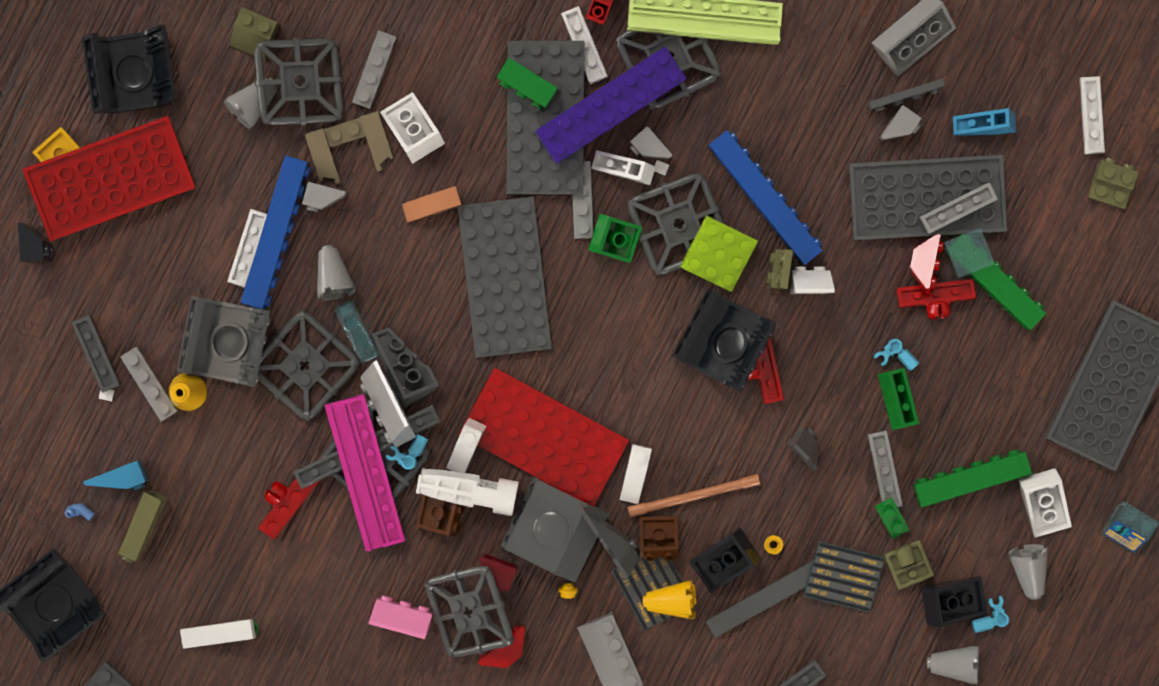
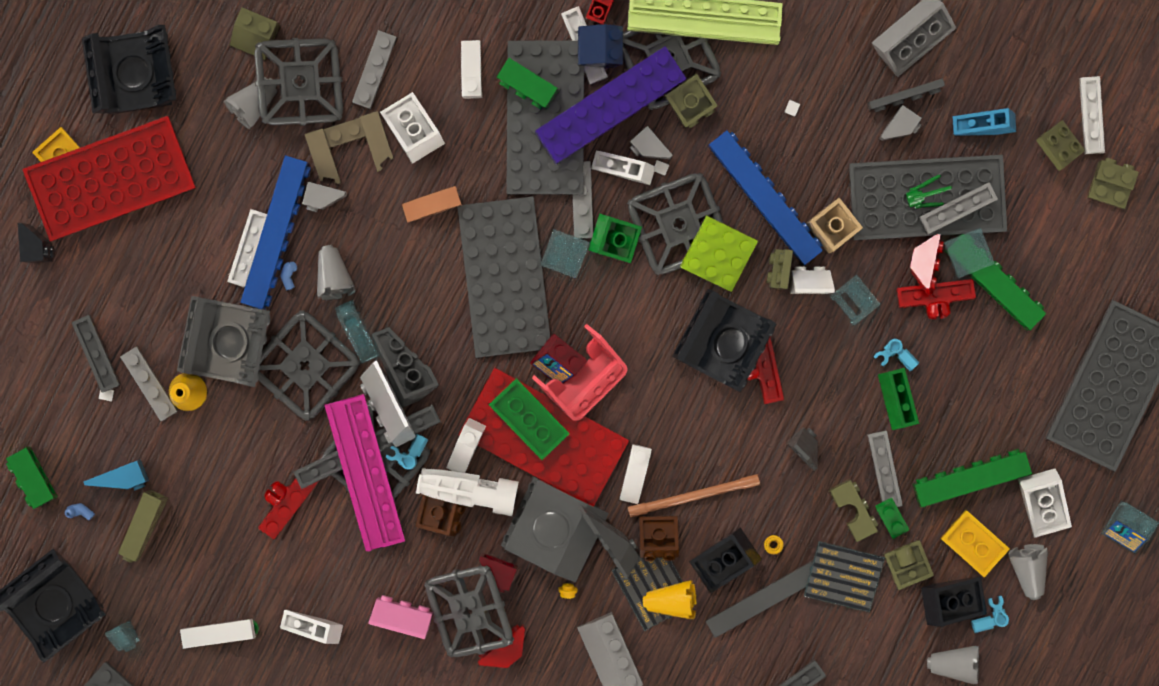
none -> green brick [6,447,58,509]
none -> clear light blue slope [105,620,140,652]
none -> medium blue arm [280,262,297,291]
none -> white slope [280,610,343,644]
none -> white slope [461,40,482,99]
none -> green plate [489,378,570,460]
none -> dark red slope [530,333,588,384]
none -> coral windscreen [532,324,627,421]
none -> clear light blue plate [541,229,590,278]
none -> dark blue slope [578,24,623,68]
none -> olive plate [664,74,718,128]
none -> white window [785,100,800,117]
none -> tan slope [806,198,863,253]
none -> clear light blue plate [829,275,881,326]
none -> olive arch [829,479,878,542]
none -> green plant [906,174,952,209]
none -> yellow plate [940,510,1010,577]
none -> olive plate [1036,120,1085,171]

